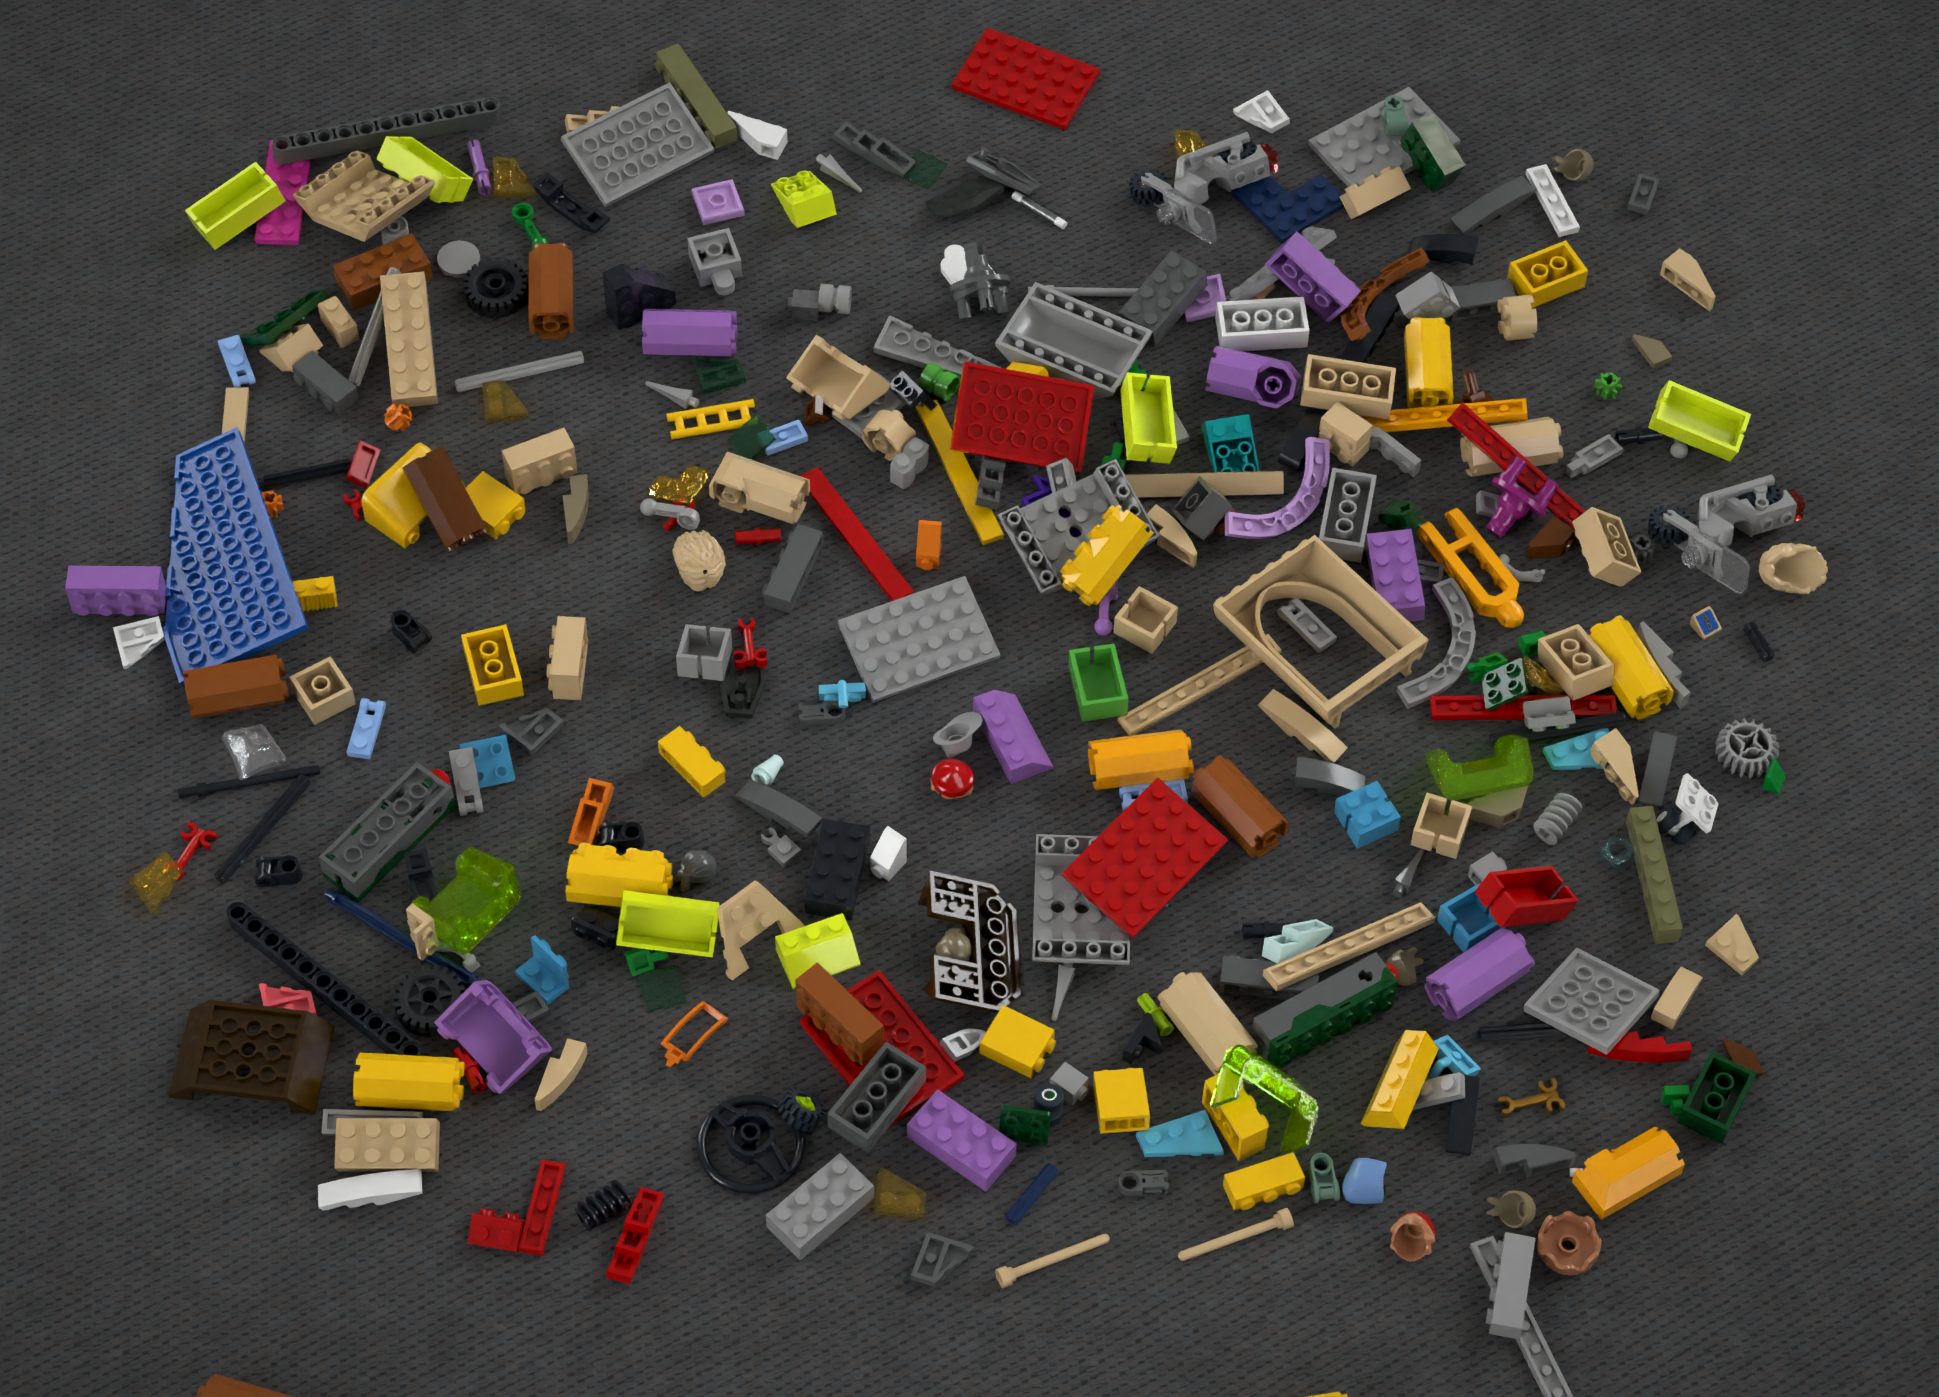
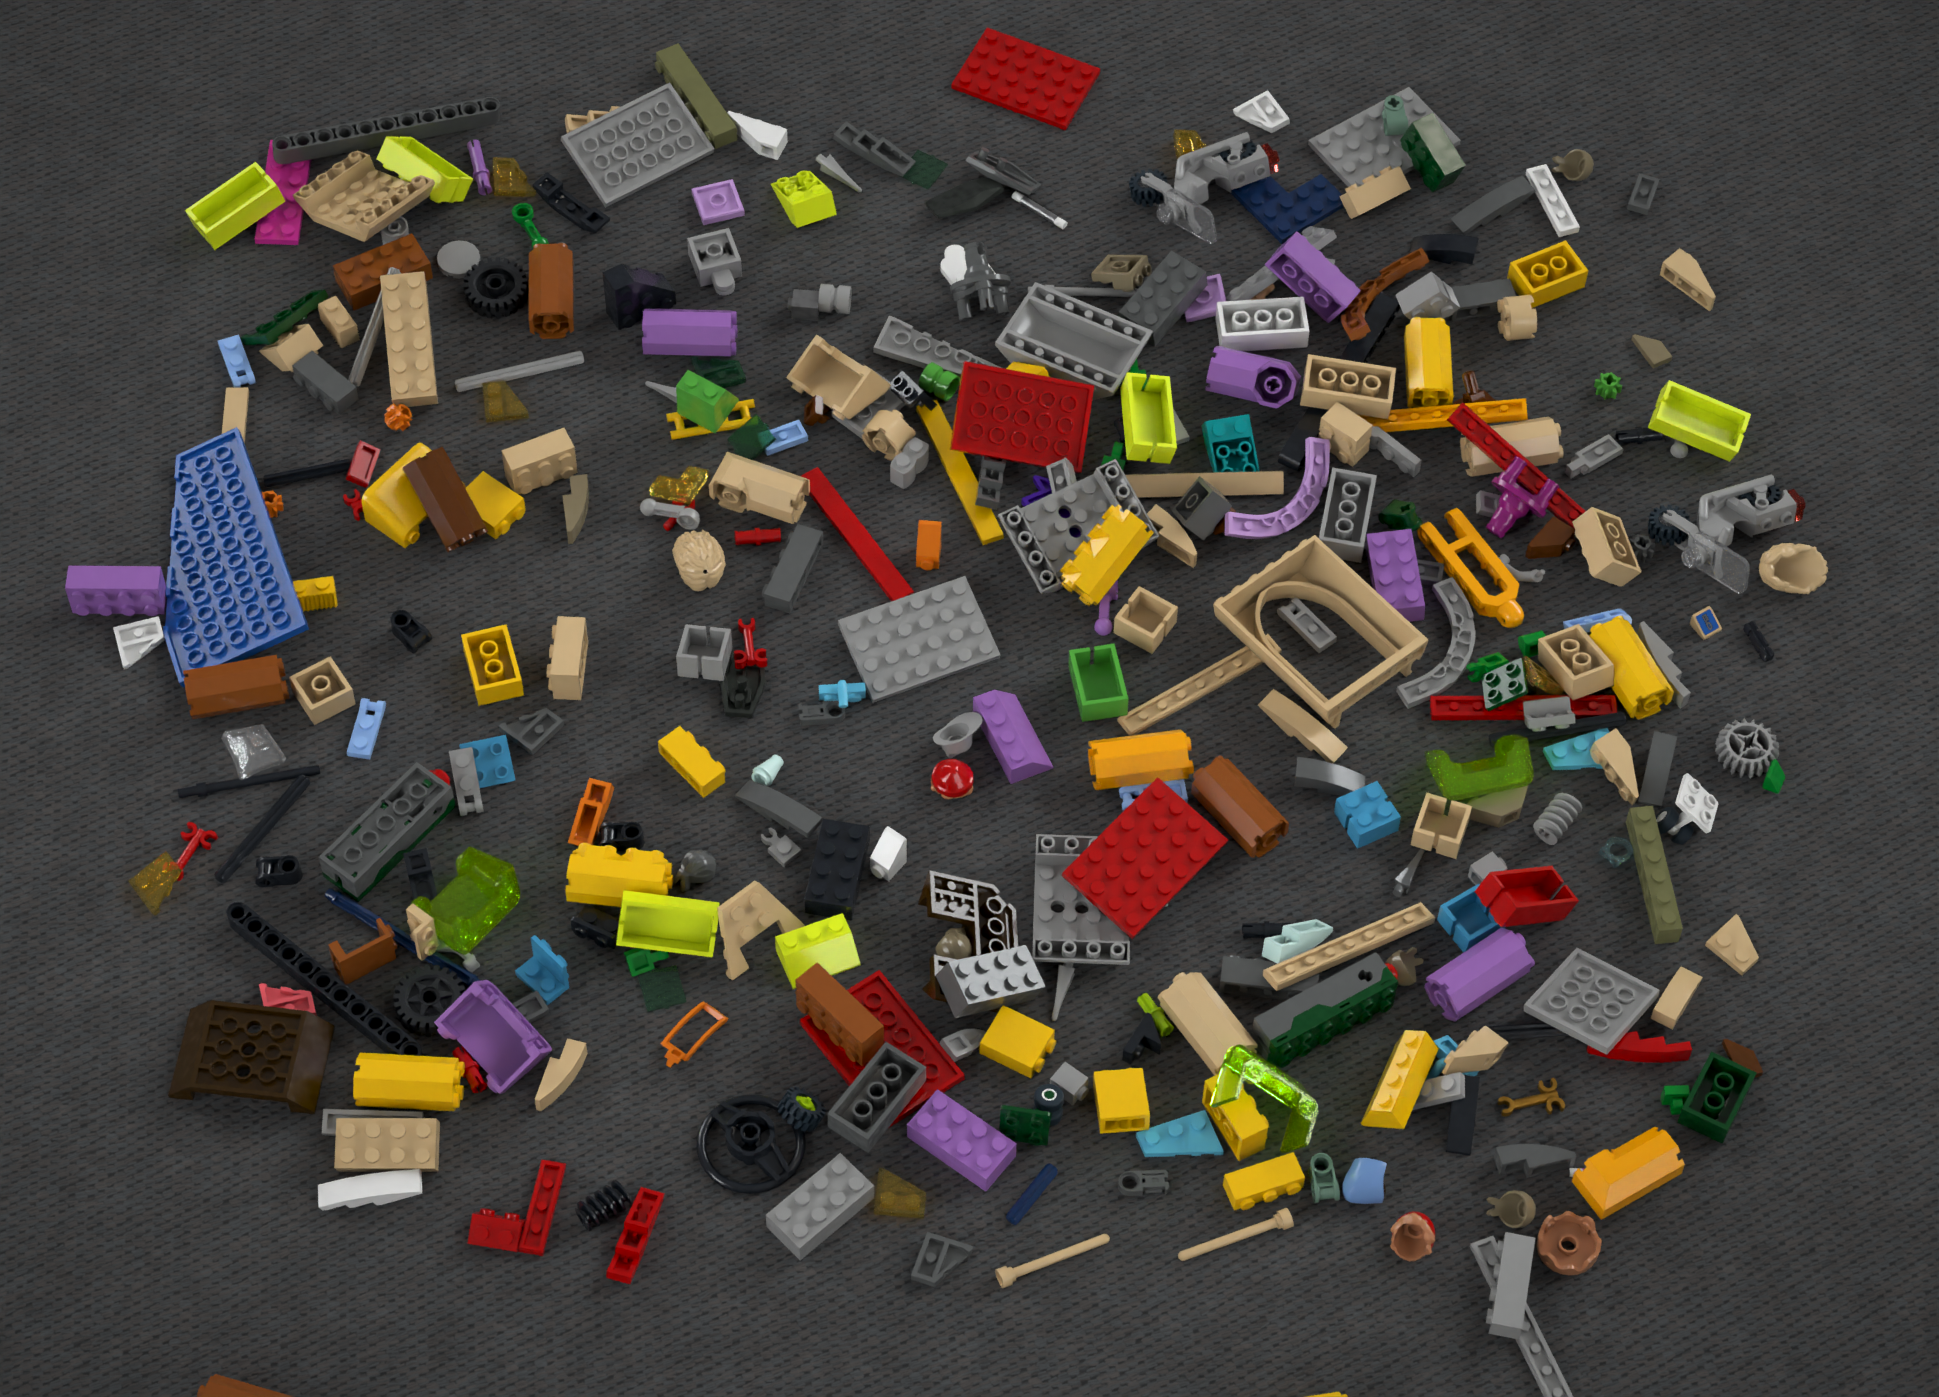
none -> dark orange panel [328,918,397,985]
none -> bright green slope [676,370,739,433]
none -> brick [935,945,1046,1018]
none -> dark tan plate [1091,255,1152,292]
none -> tan slope [1442,1026,1509,1075]
none -> light blue plate [1563,609,1632,633]

